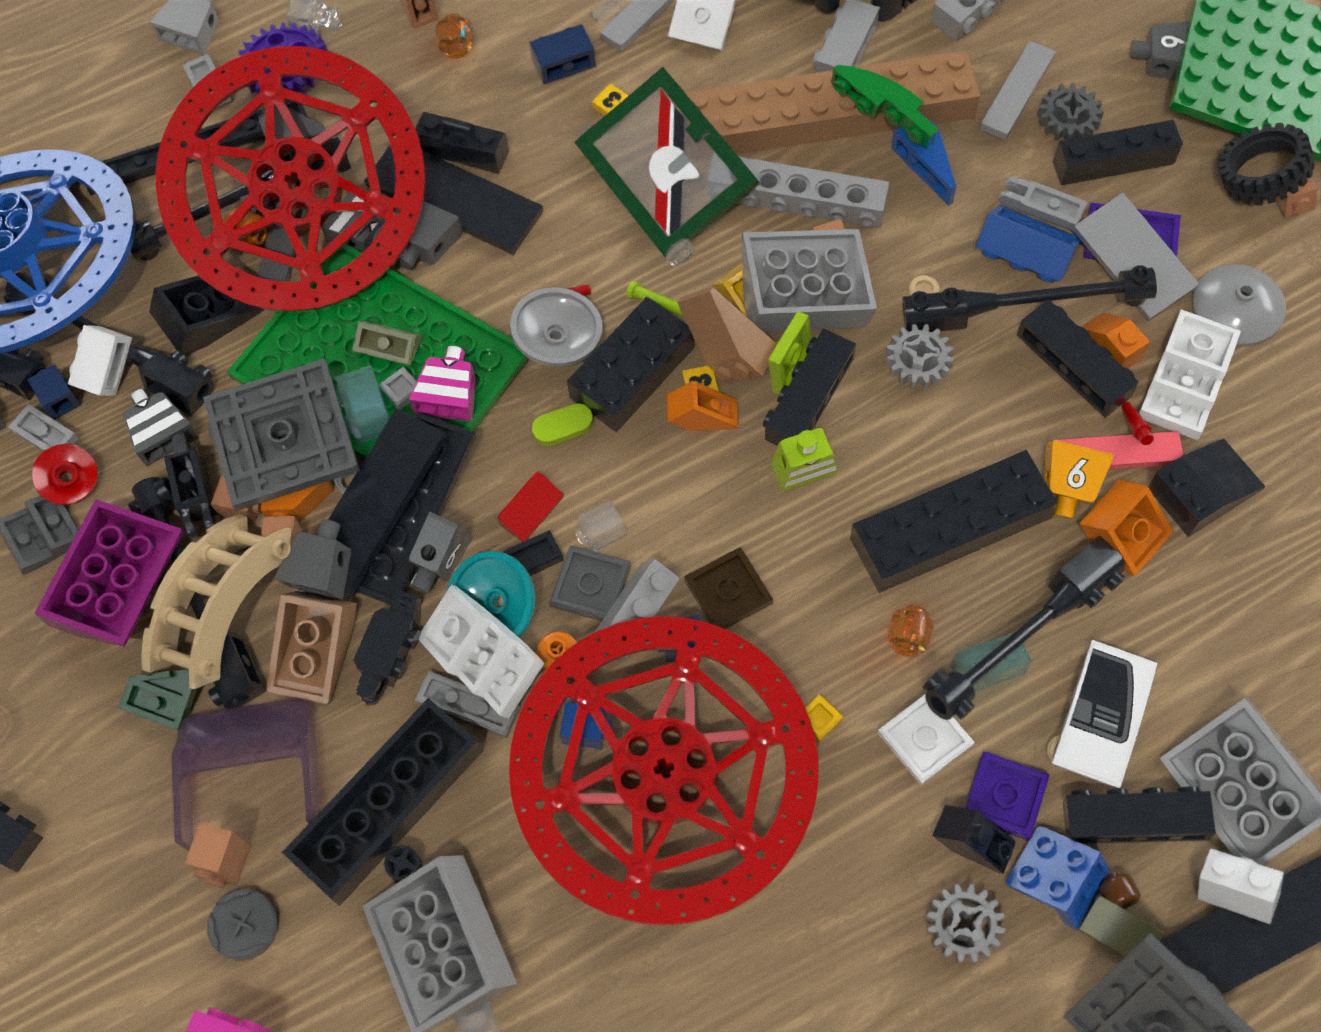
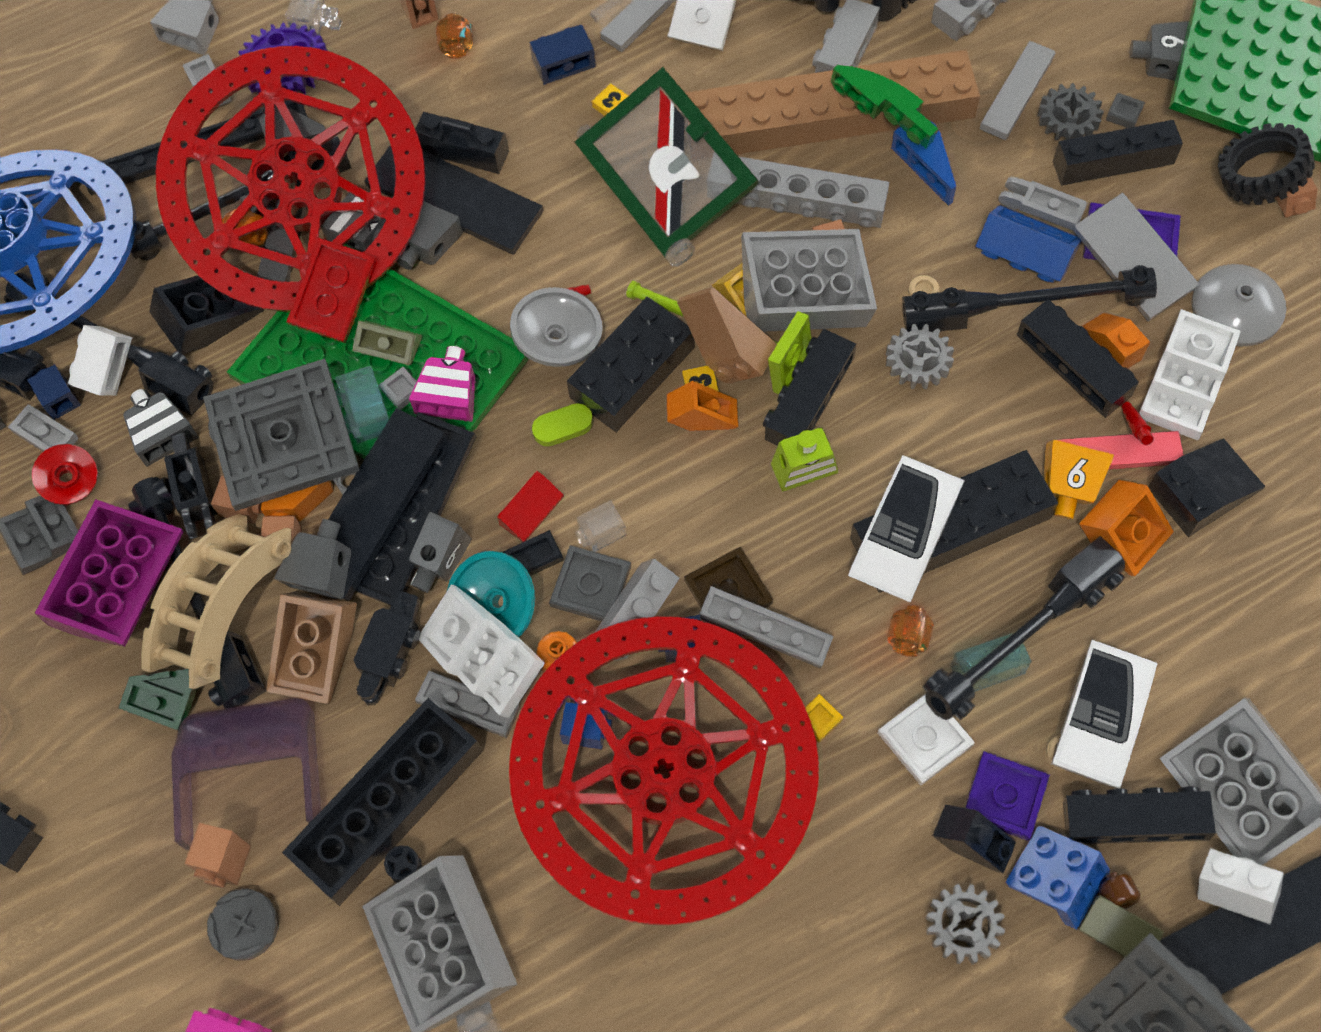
none -> red tile [286,237,377,344]
none -> light grey tile [699,586,834,668]
none -> slope [848,455,964,602]
none -> dark grey tile [1106,93,1145,128]

